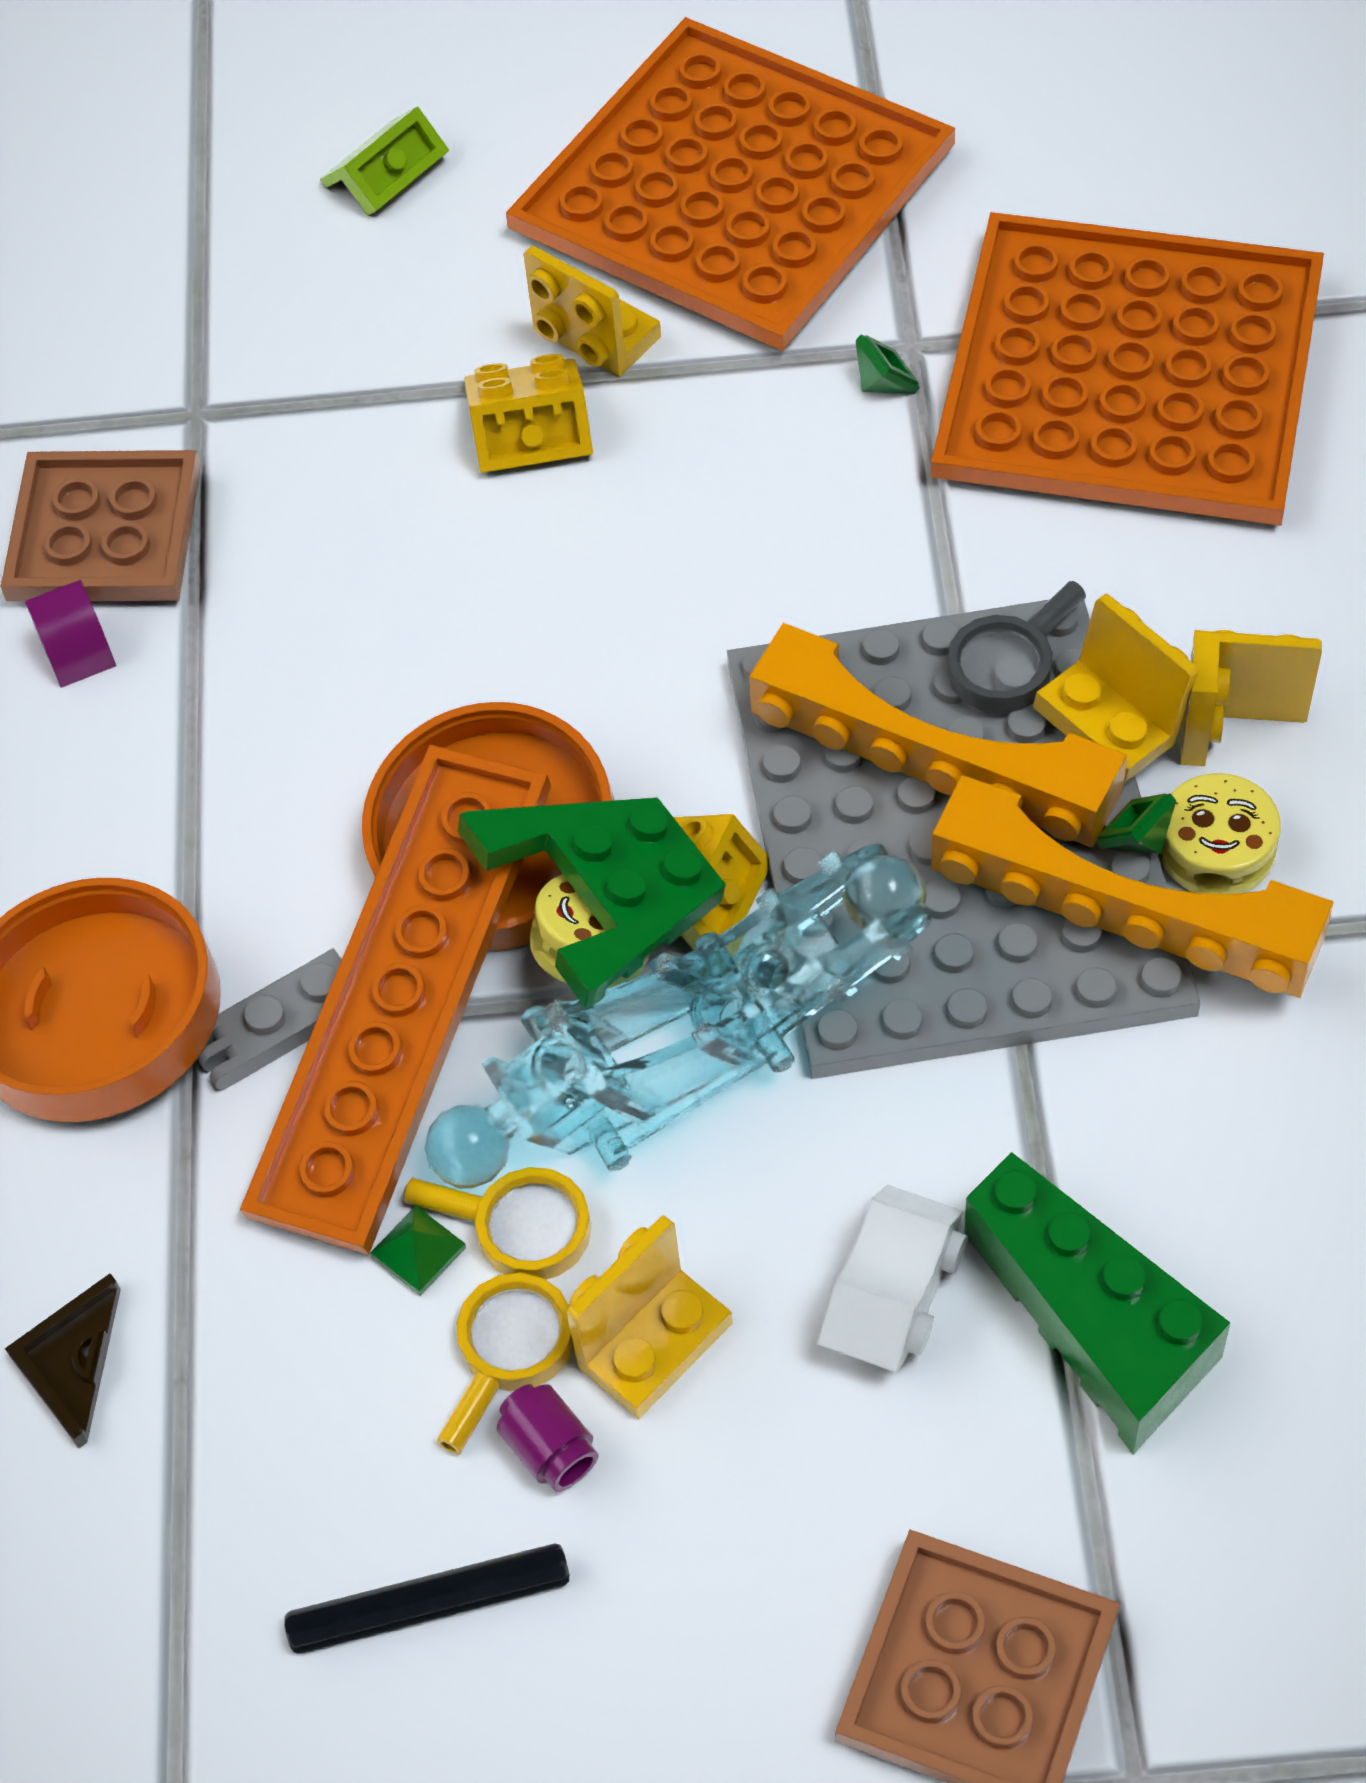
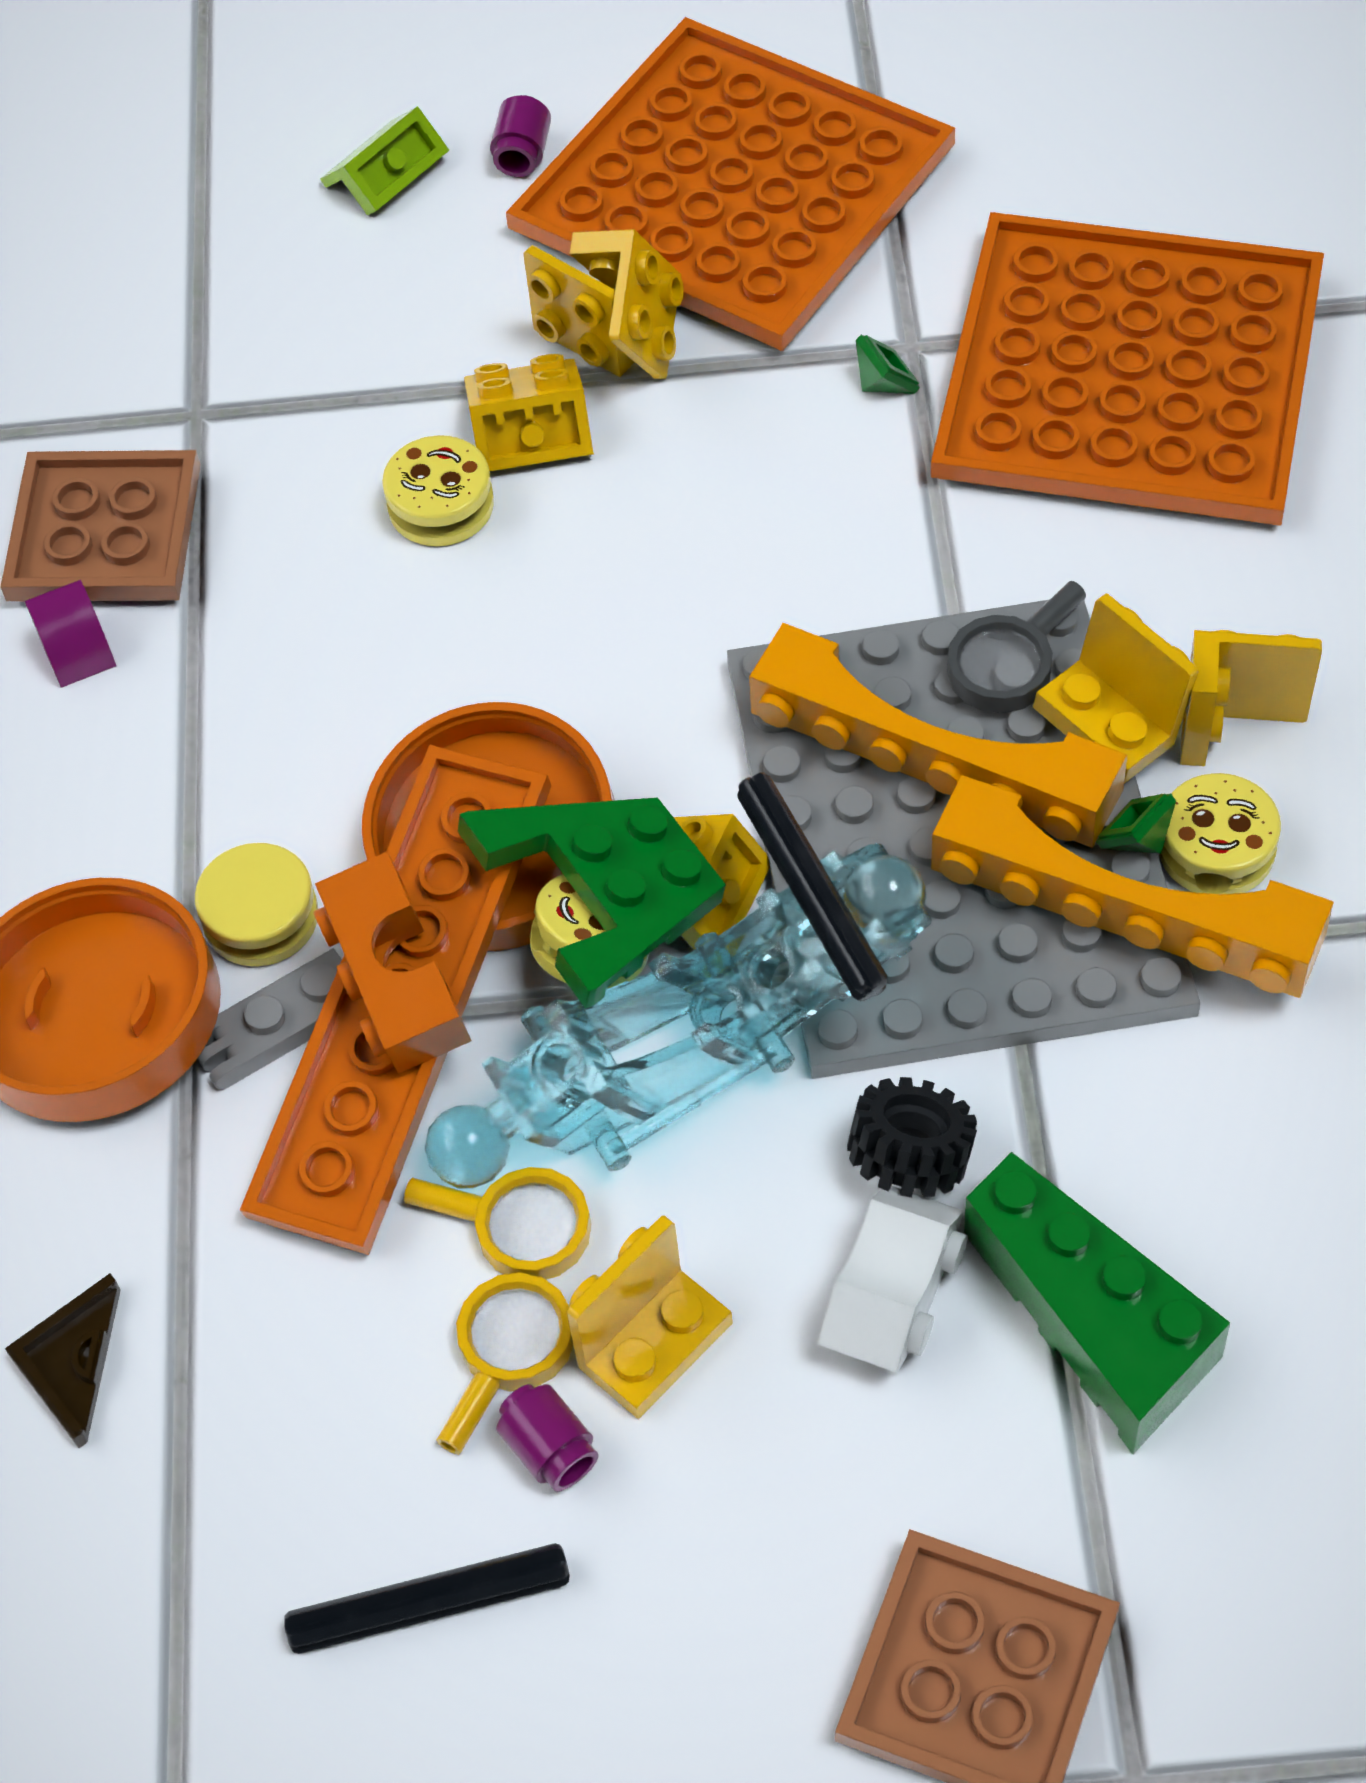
green slope [370,1205,466,1296] -> none
none -> light yellow head [195,843,318,966]
none -> orange arch [313,851,472,1074]
none -> light yellow head [382,435,494,546]
none -> magenta brick [490,95,551,177]
none -> yellow bracket [570,229,684,379]
none -> black axle [737,772,888,1001]
none -> black tyre [847,1077,977,1198]

